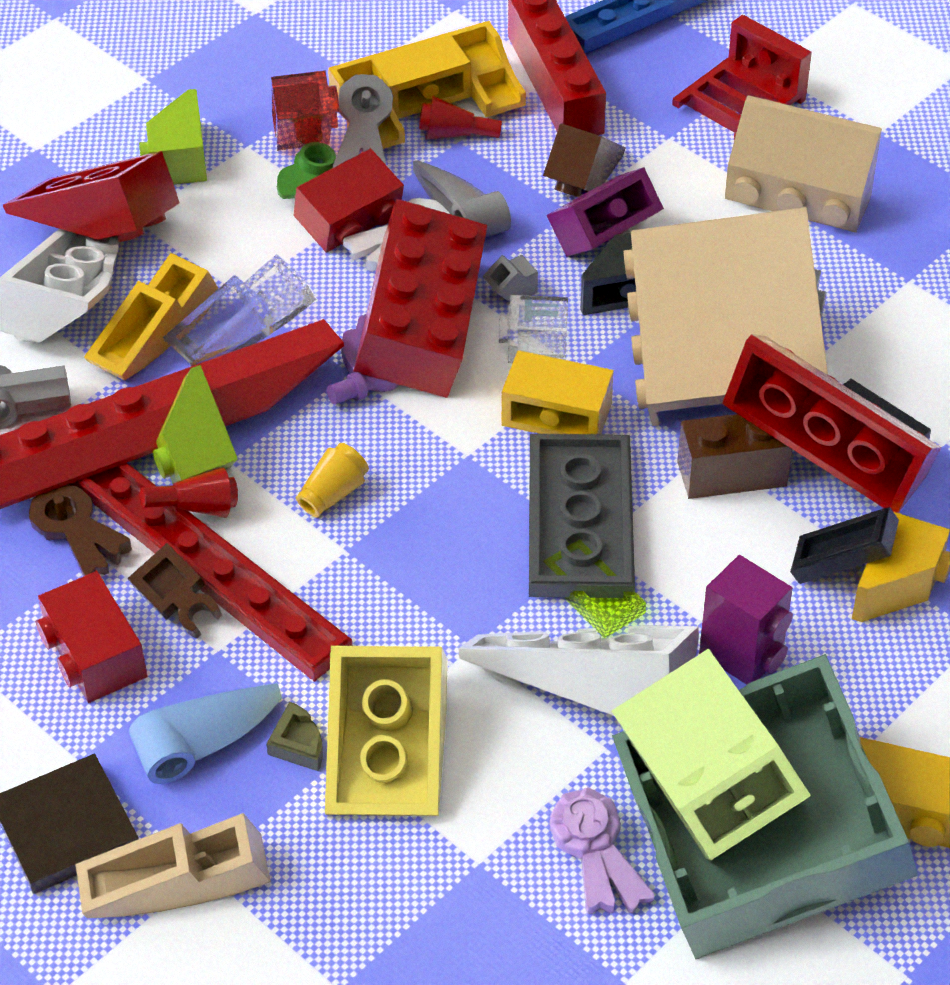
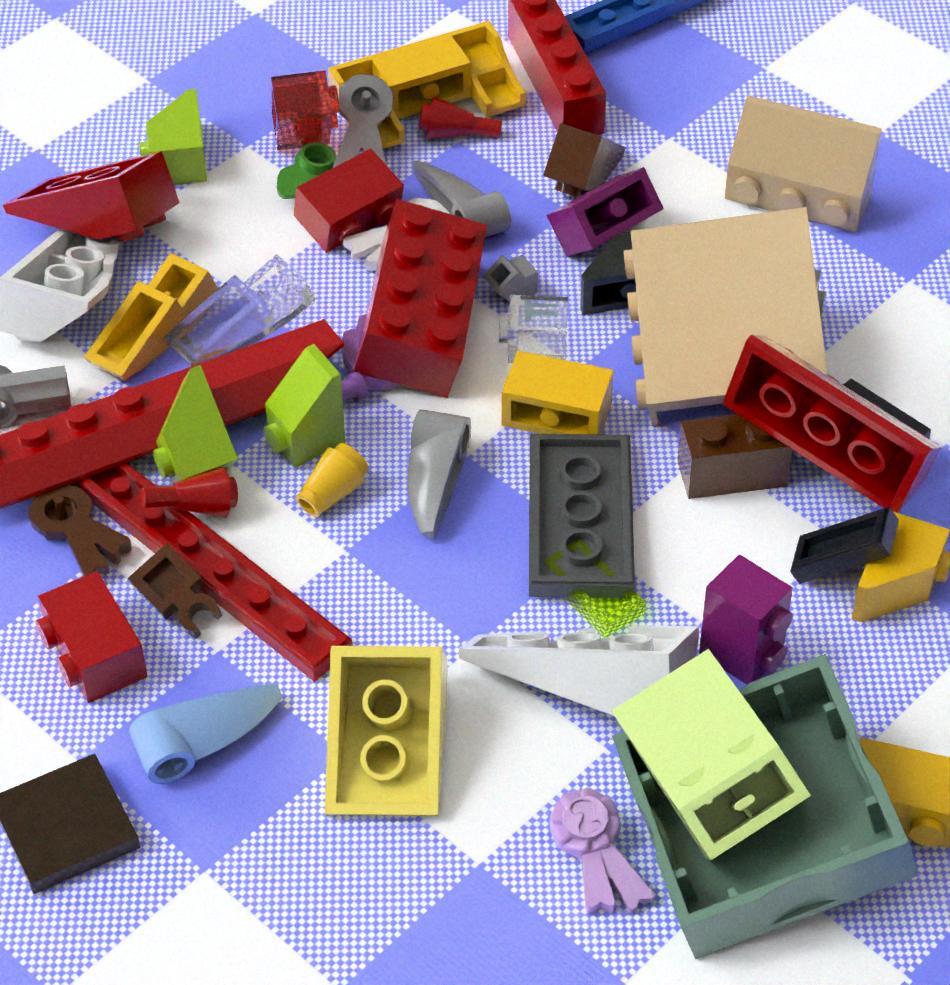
tan slope [75,813,271,919] -> none
olive tile [266,701,323,771] -> none
red plate [672,14,812,140] -> none
none -> lime slope [263,344,346,468]
none -> light grey piece [407,409,471,540]

